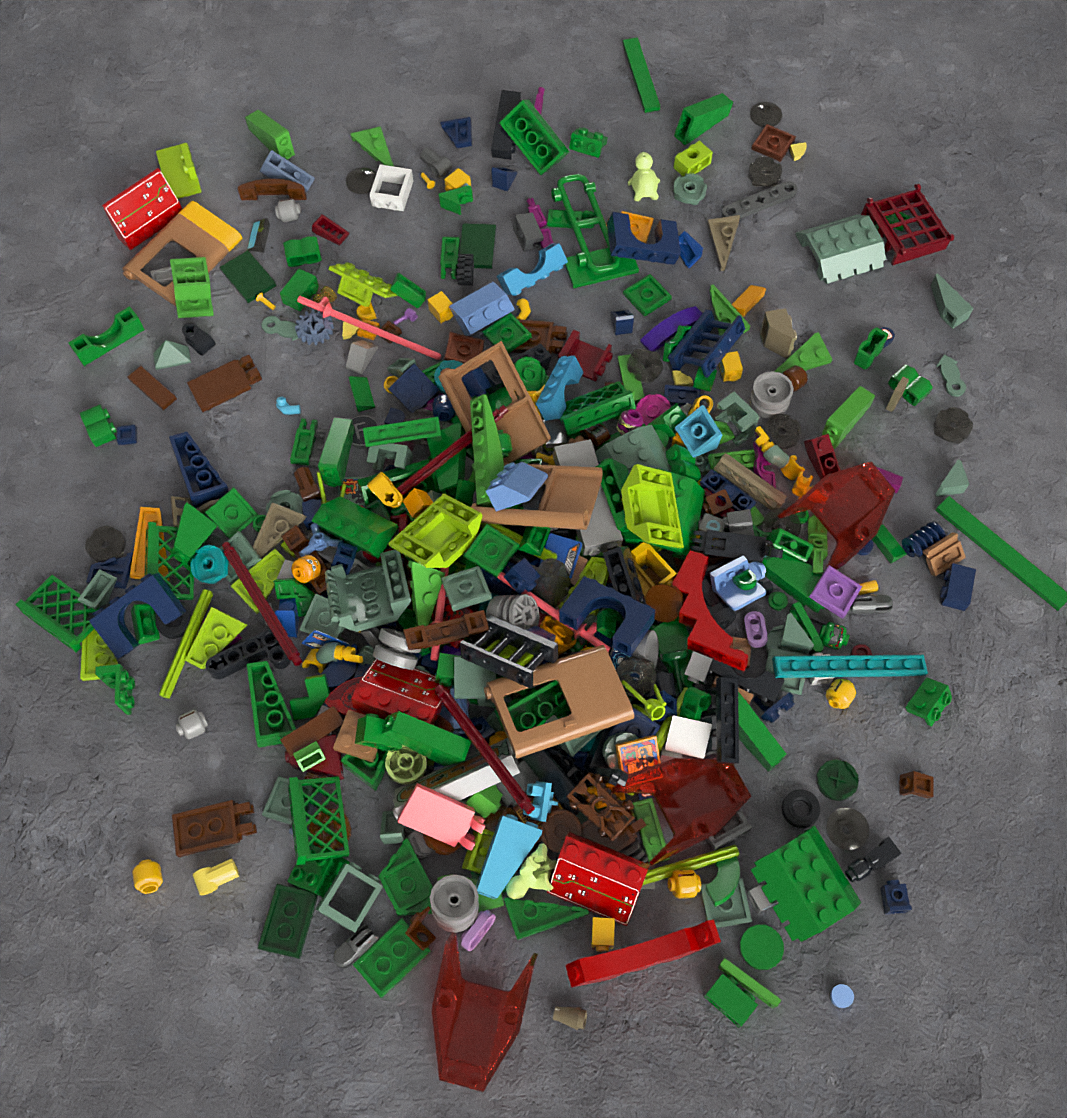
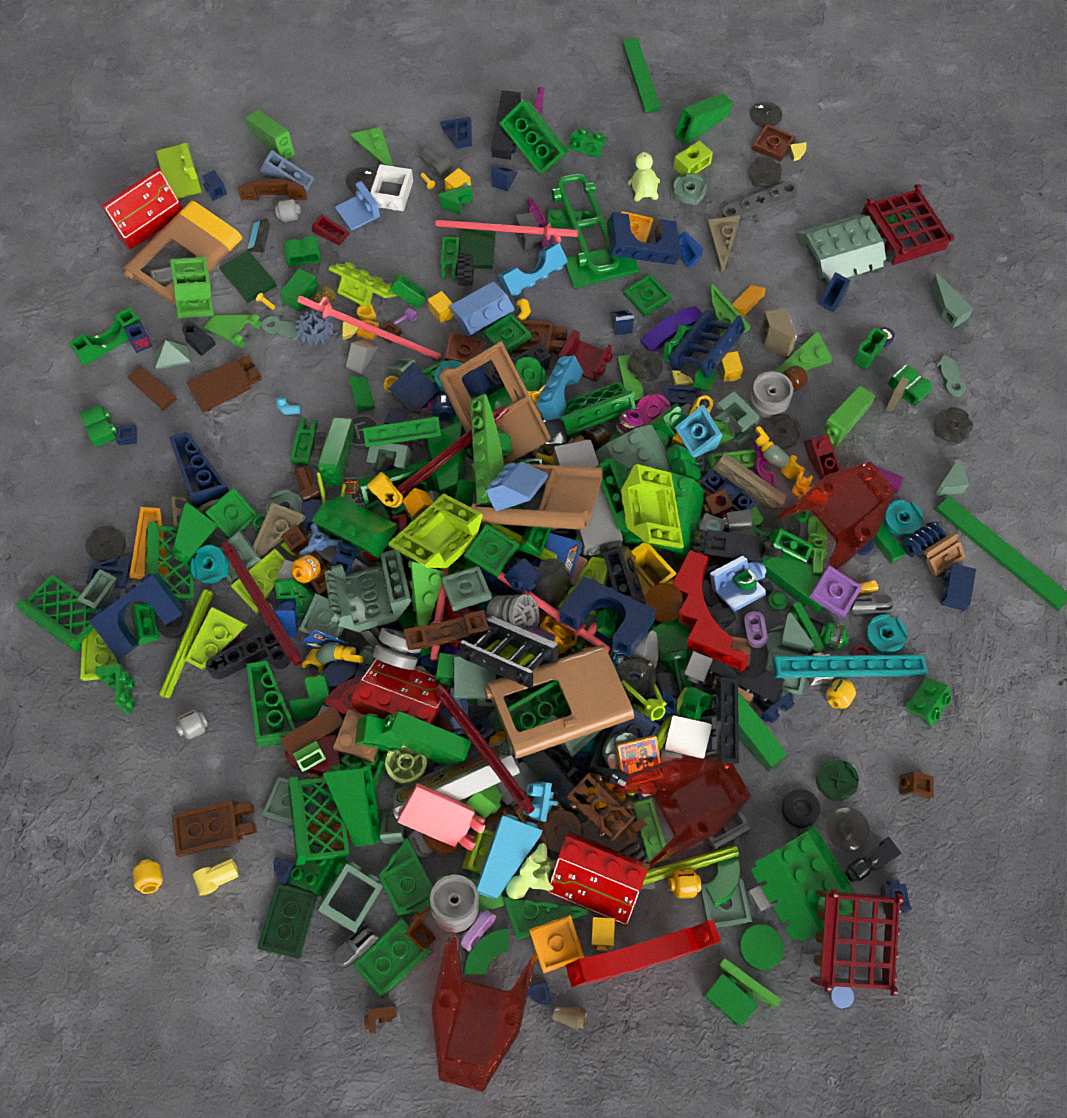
none -> dark blue brick [124,321,153,353]
none -> dark blue brick [203,170,227,201]
none -> bright green flag [203,314,262,349]
none -> dark blue tile [274,856,295,885]
none -> green slope [323,762,381,846]
none -> medium blue bracket [335,181,380,231]
none -> reddish brown bracket [364,1006,398,1034]
none -> coral piece [435,220,578,243]
none -> green tile [464,929,509,975]
none -> dark blue tile [525,981,551,1005]
none -> light orange tile [529,915,584,973]
none -> dark red window [810,889,904,996]
none -> dark blue slope [818,272,851,312]
none -> teal plate [866,614,907,654]
none -> teal plate [883,500,923,538]

